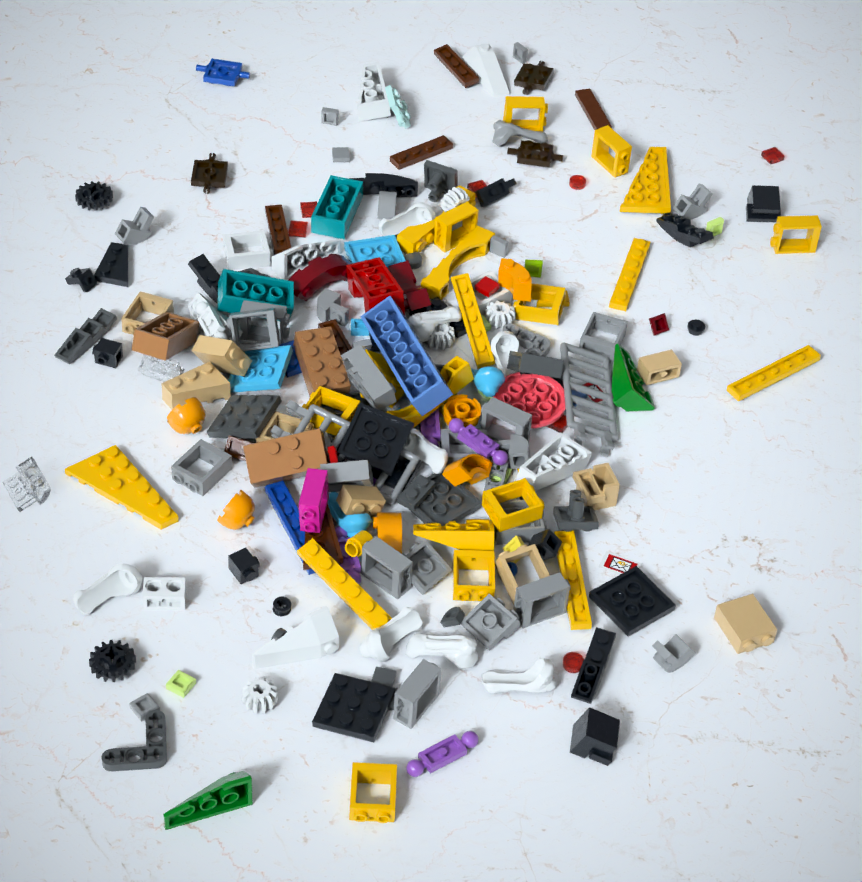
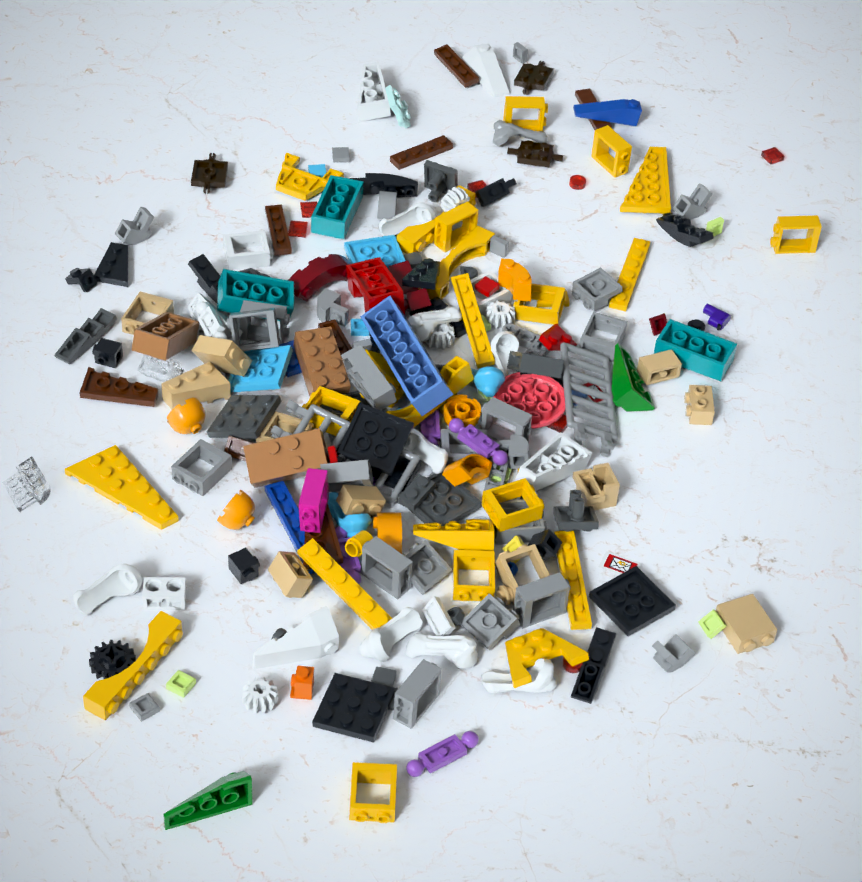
black gear [75,181,113,211] -> none
dark grey beam [101,710,167,772] -> none
blue plate [196,58,250,86] -> none
white wedge [272,239,341,280] -> none
black bush [272,596,292,617] -> none
light grey tile [321,107,339,126] -> none
lime tile [524,259,543,278] -> none
black plate [570,707,620,766] -> none
yellow plate [726,345,821,401] -> none
black plate [746,185,781,223] -> none
none -> reddish brown wing [79,367,159,407]
none -> yellow arch [83,611,183,721]
none -> tan brick [268,551,313,598]
none -> yellow wing [276,153,344,201]
none -> orange brick [290,666,314,700]
none -> medium azure tile [308,164,327,178]
none -> black wing [402,258,440,290]
none -> white tile [422,596,456,636]
none -> dark grey tile [460,266,478,280]
none -> tan plate [496,585,514,605]
none -> yellow wing [505,628,589,688]
none -> red wing [539,324,577,351]
none -> light grey plate [572,267,622,311]
none -> blue wedge [573,99,642,126]
none -> teal brick [654,319,737,382]
none -> tan brick [684,385,714,425]
none -> yellowish green tile [698,609,727,639]
none -> dark purple piece [703,303,731,330]

